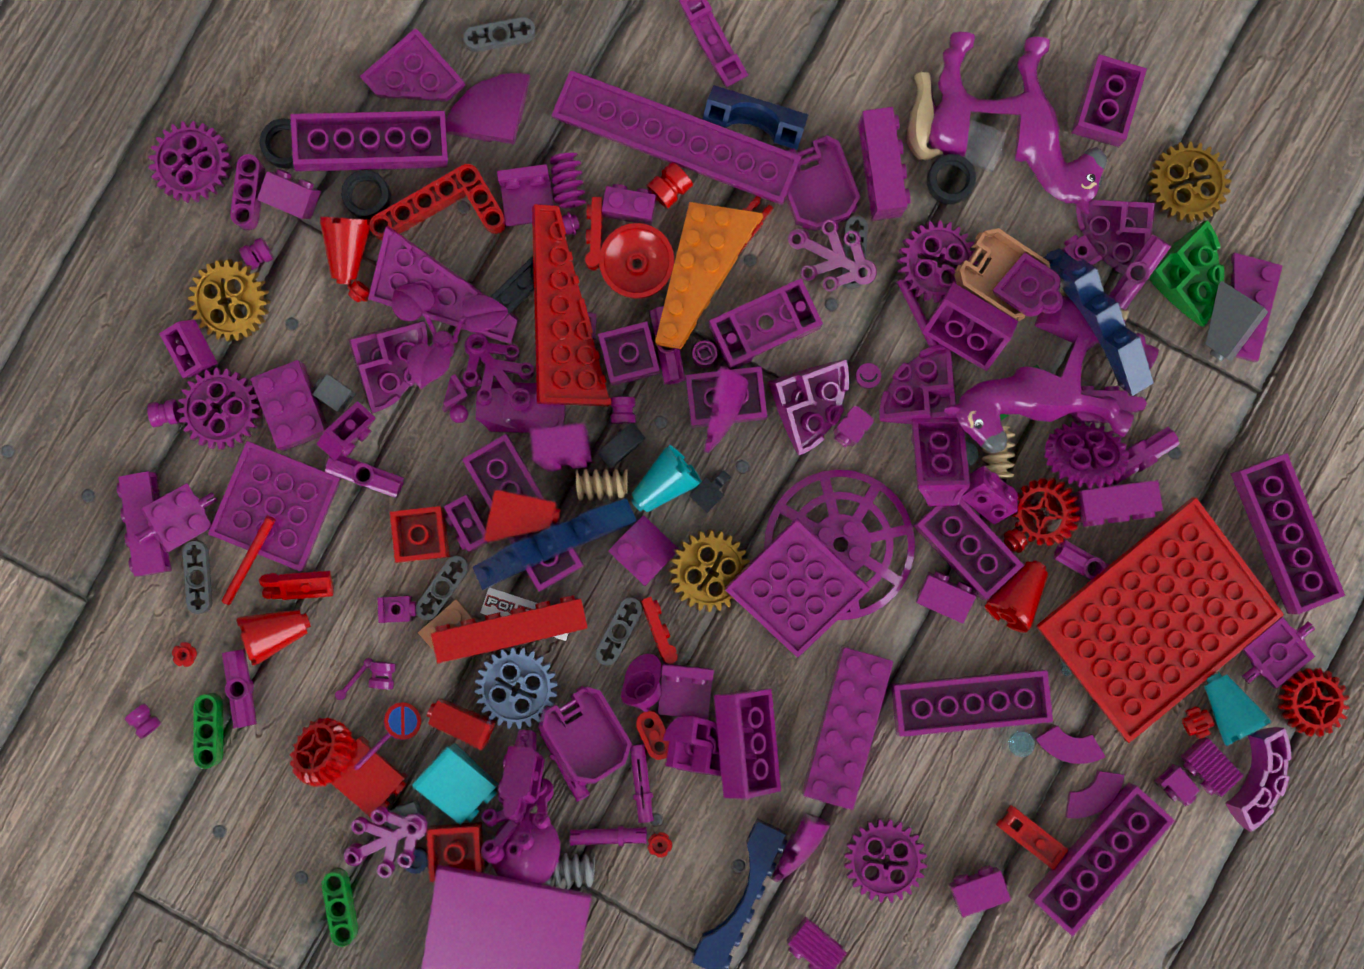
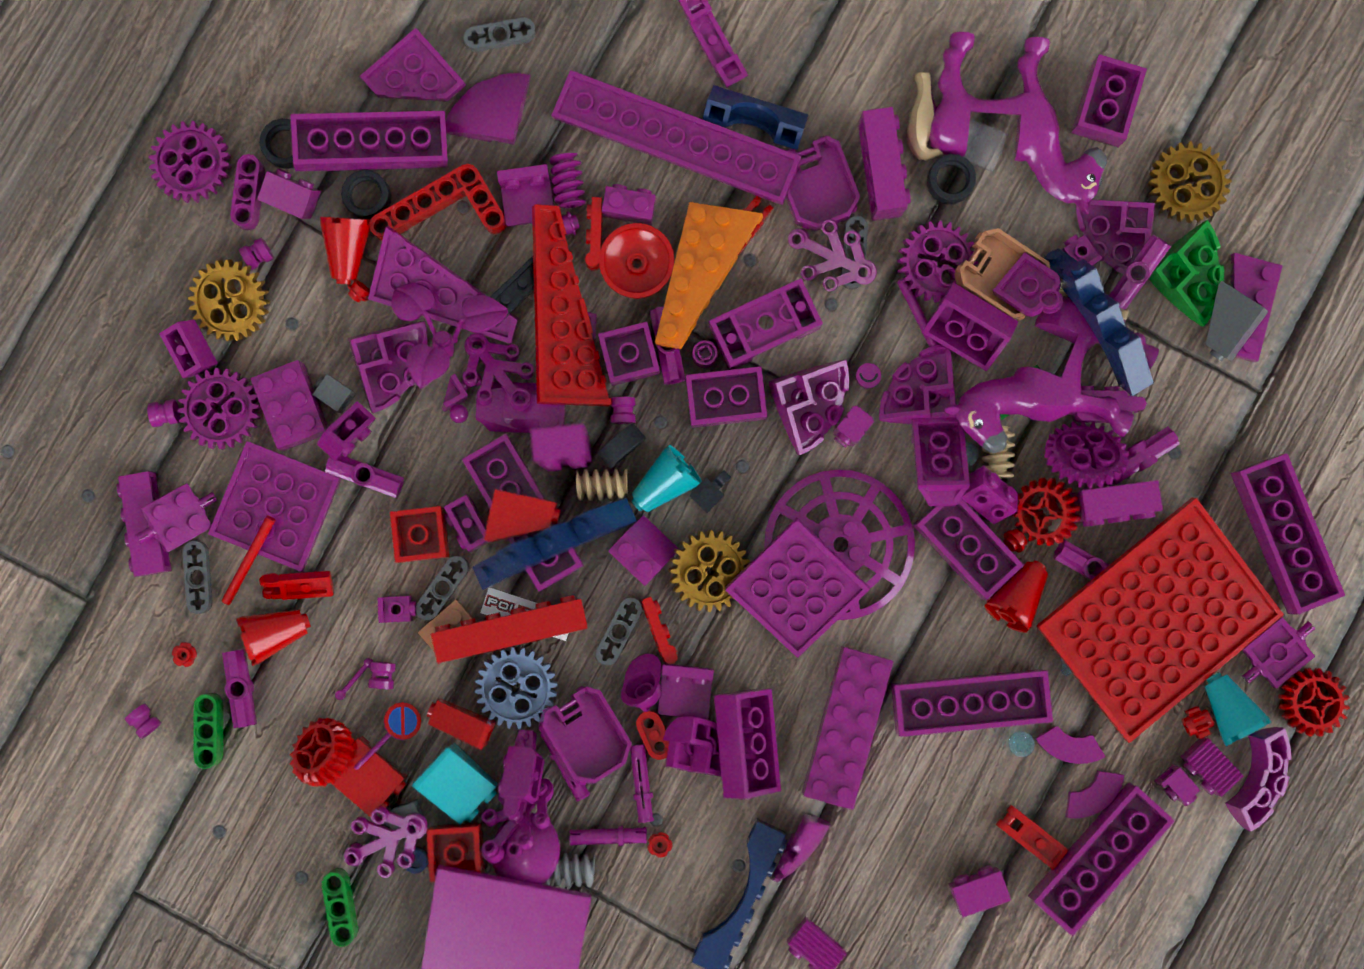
red wheel [646,162,693,209] -> none
magenta brick [704,368,748,453] -> none
magenta gear [844,818,927,903] -> none
magenta brick [916,571,976,624] -> none

